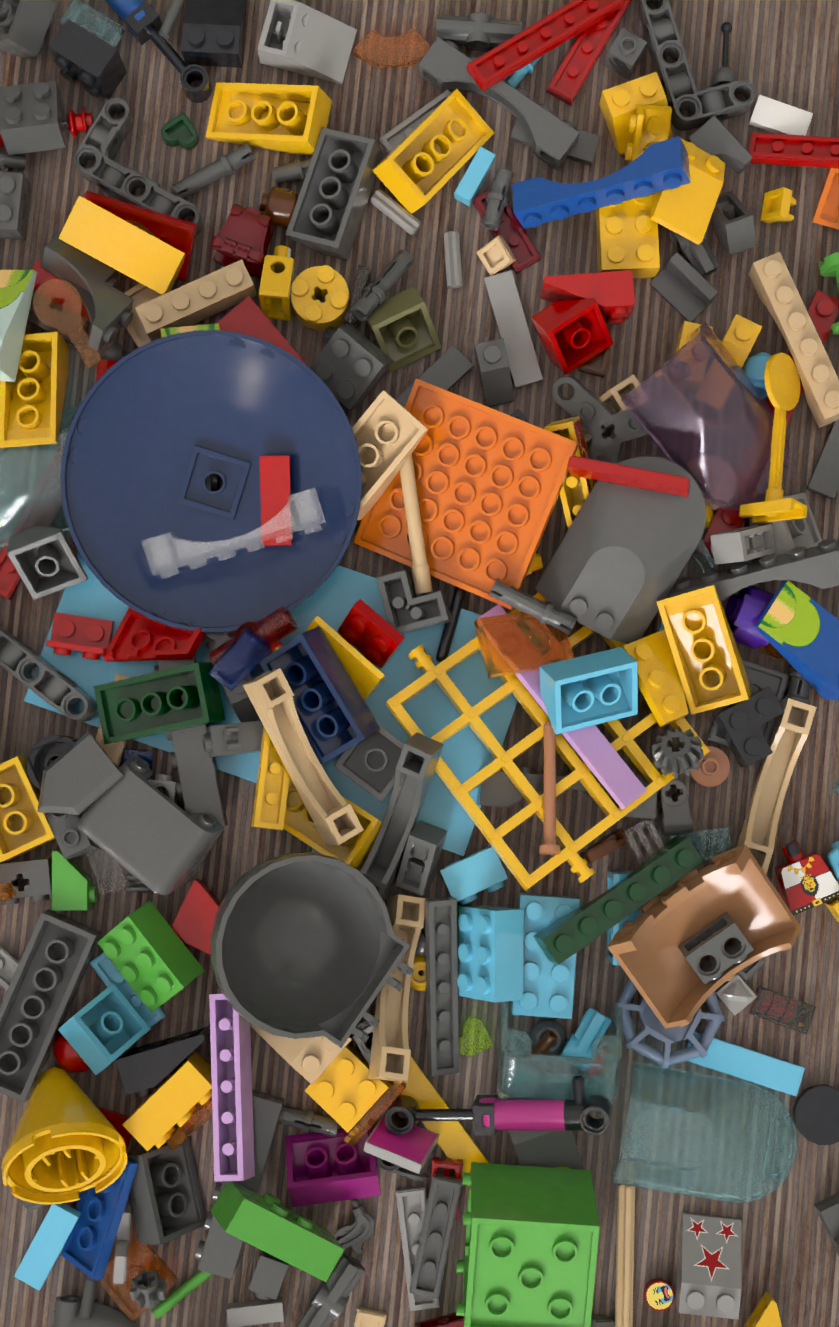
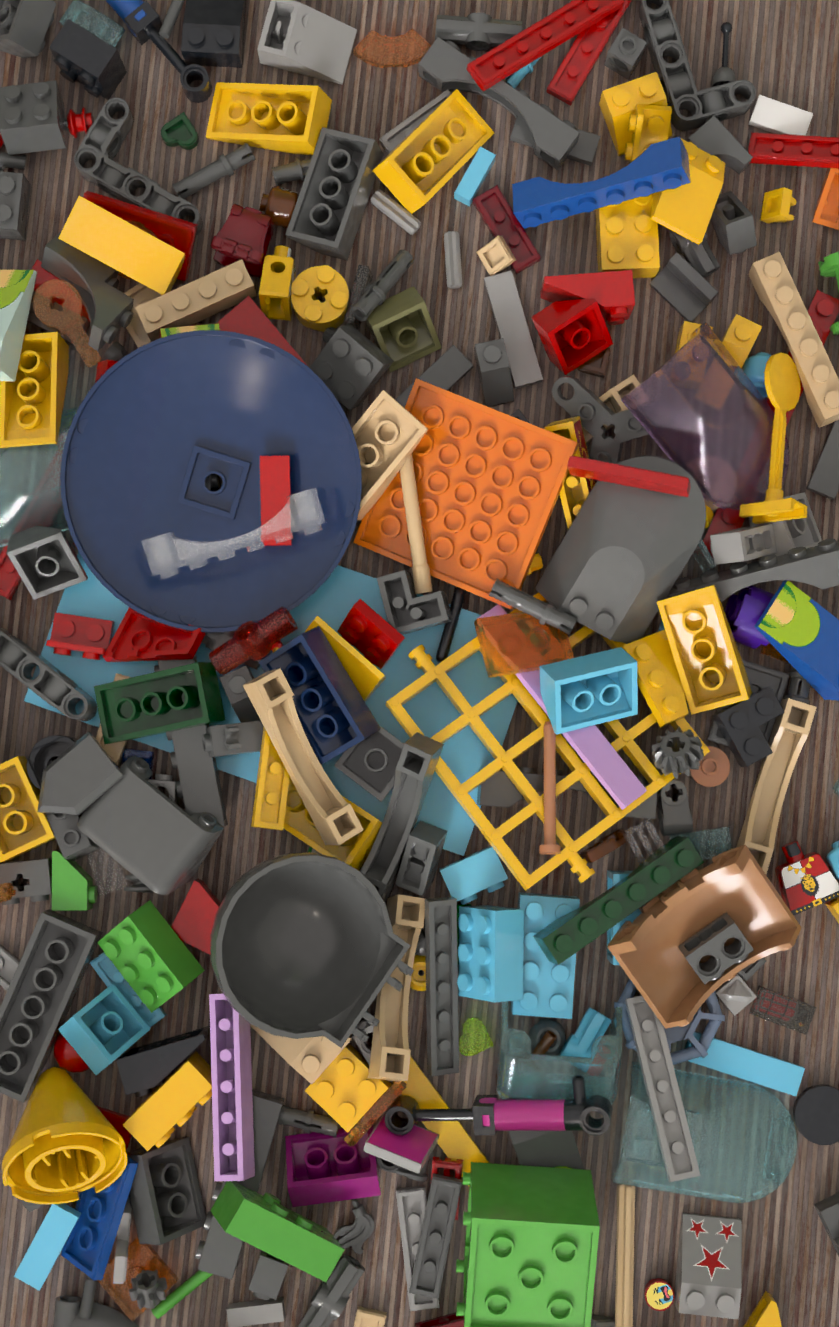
clear orange tile [167,1098,213,1151] -> none
clear blue tile [208,628,271,691] -> none
dark grey pin [481,168,514,231] -> none
none -> light grey plate [625,996,701,1182]

